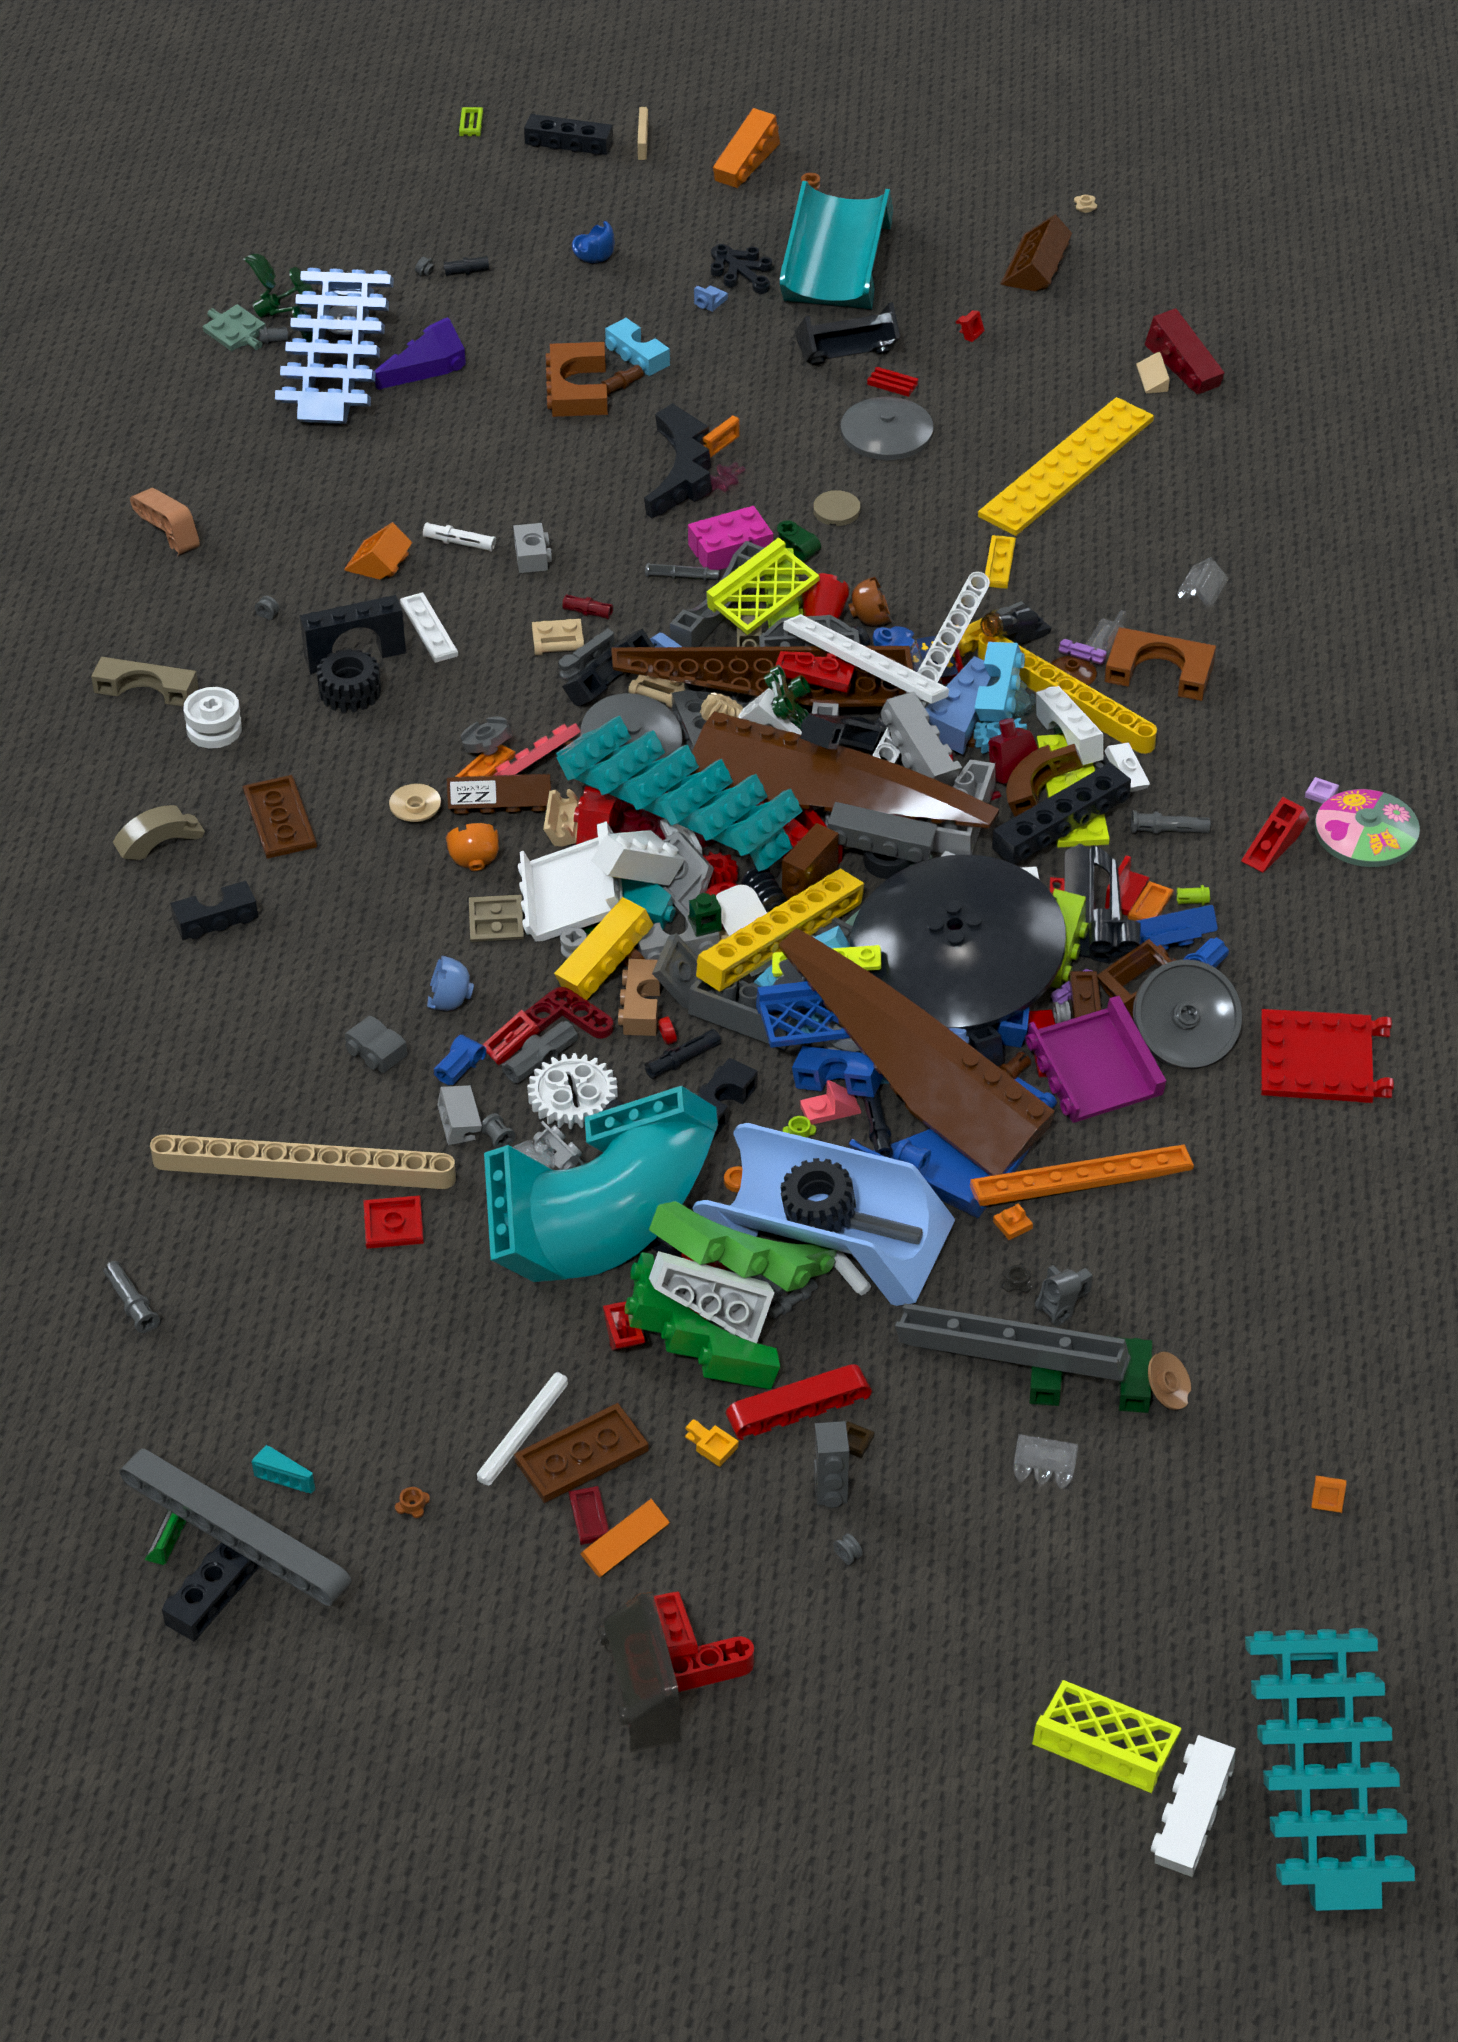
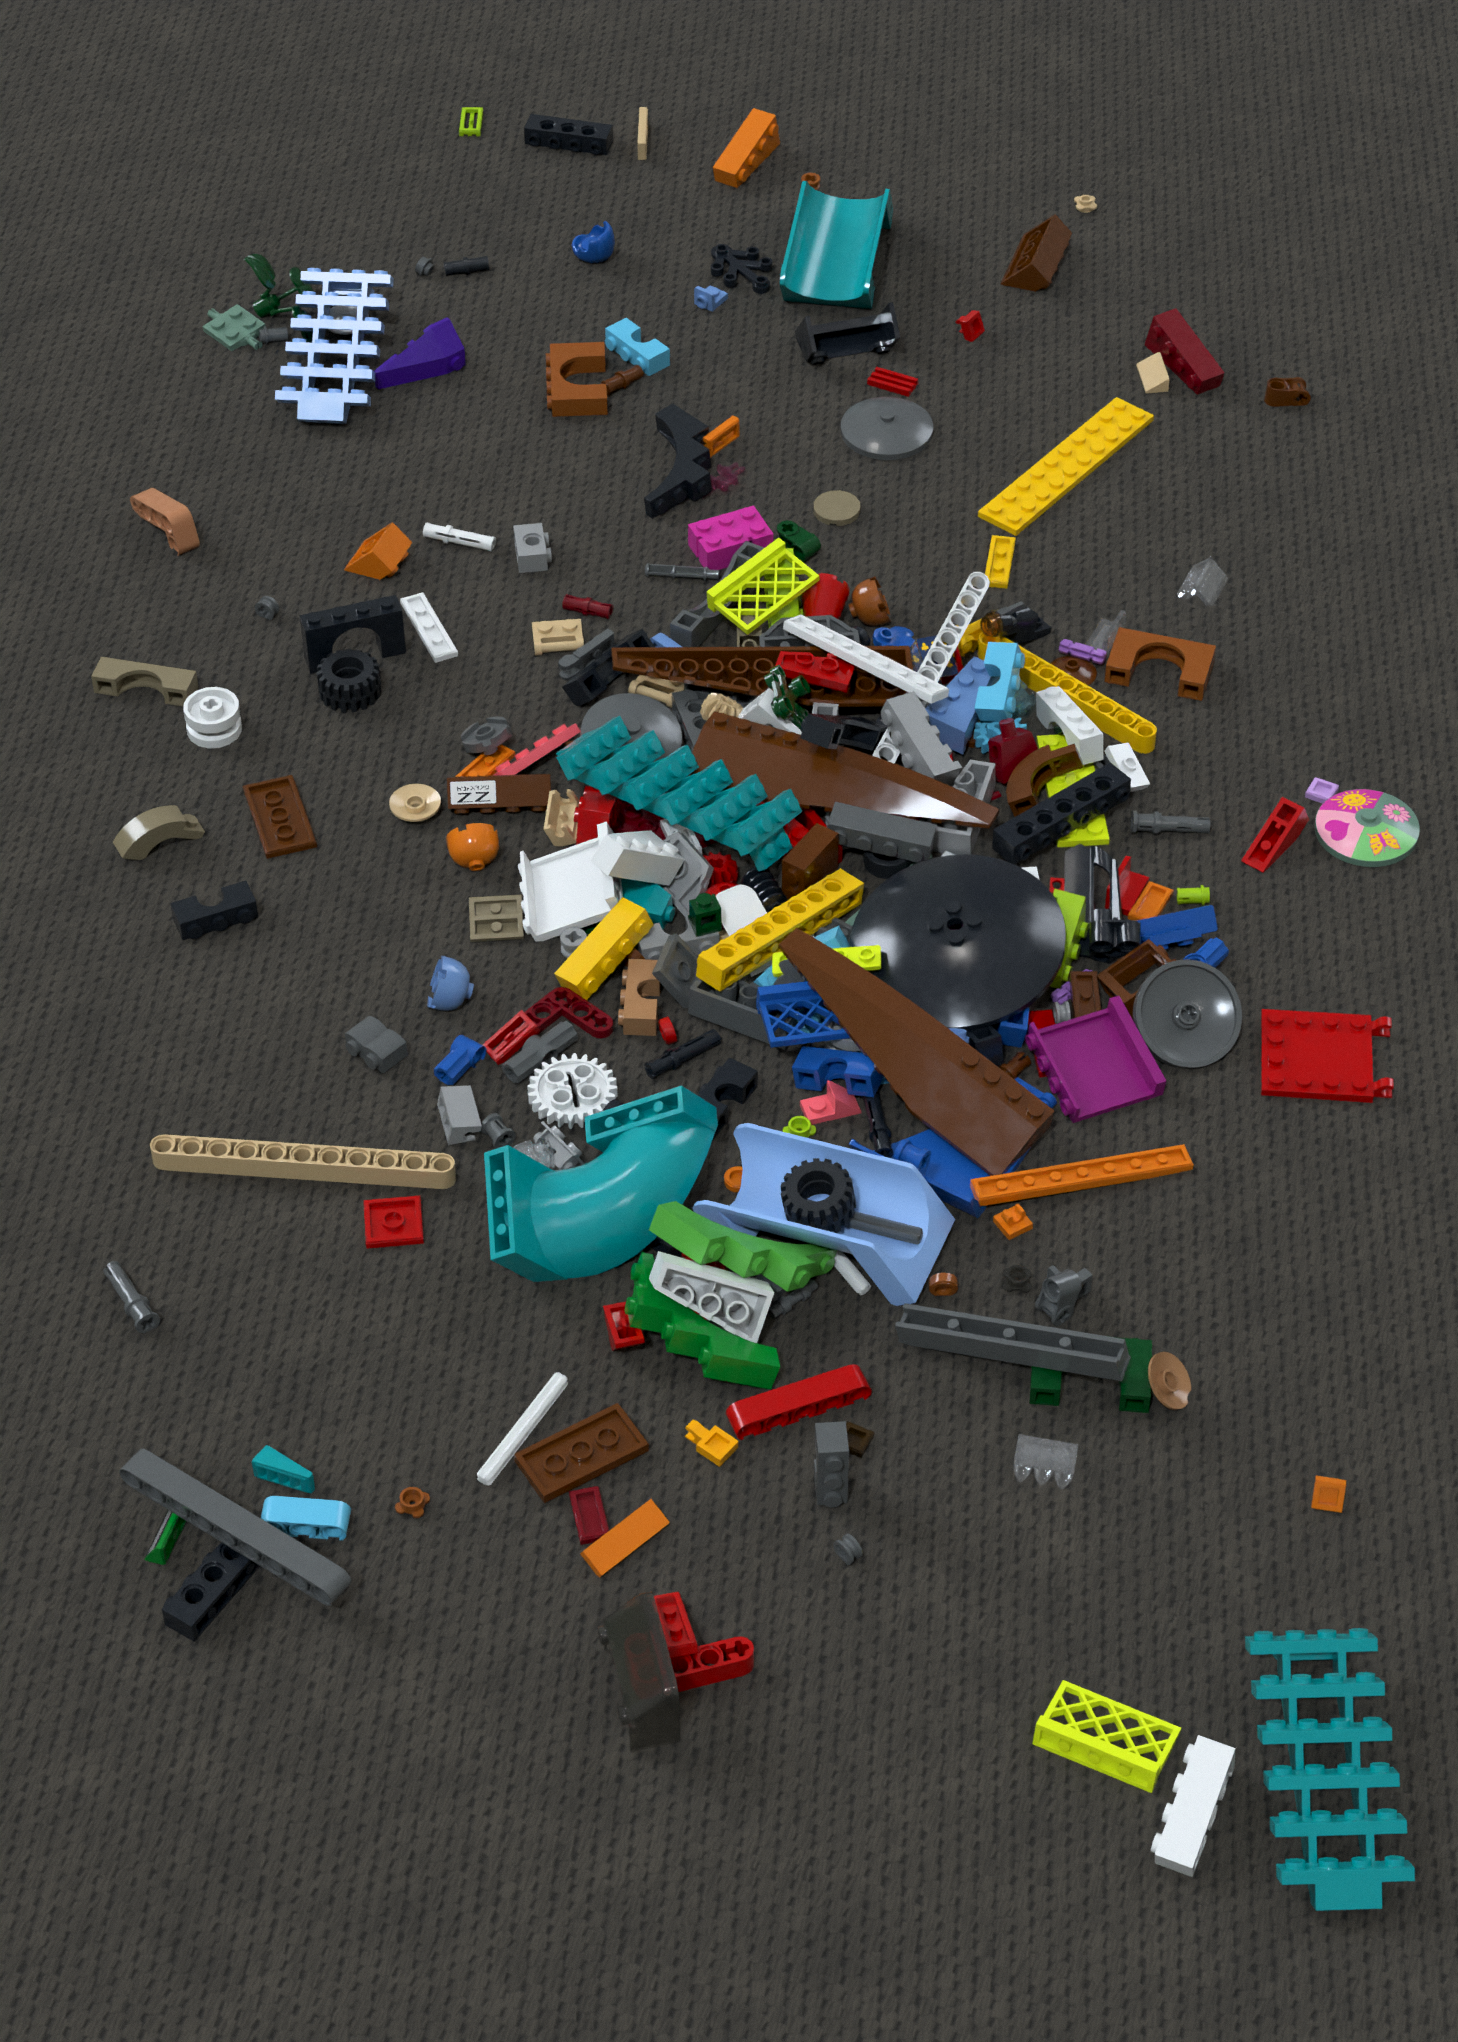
none -> medium azure beam [261,1496,351,1540]
none -> dark orange tile [929,1273,958,1296]
none -> reddish brown piece [1264,377,1311,407]

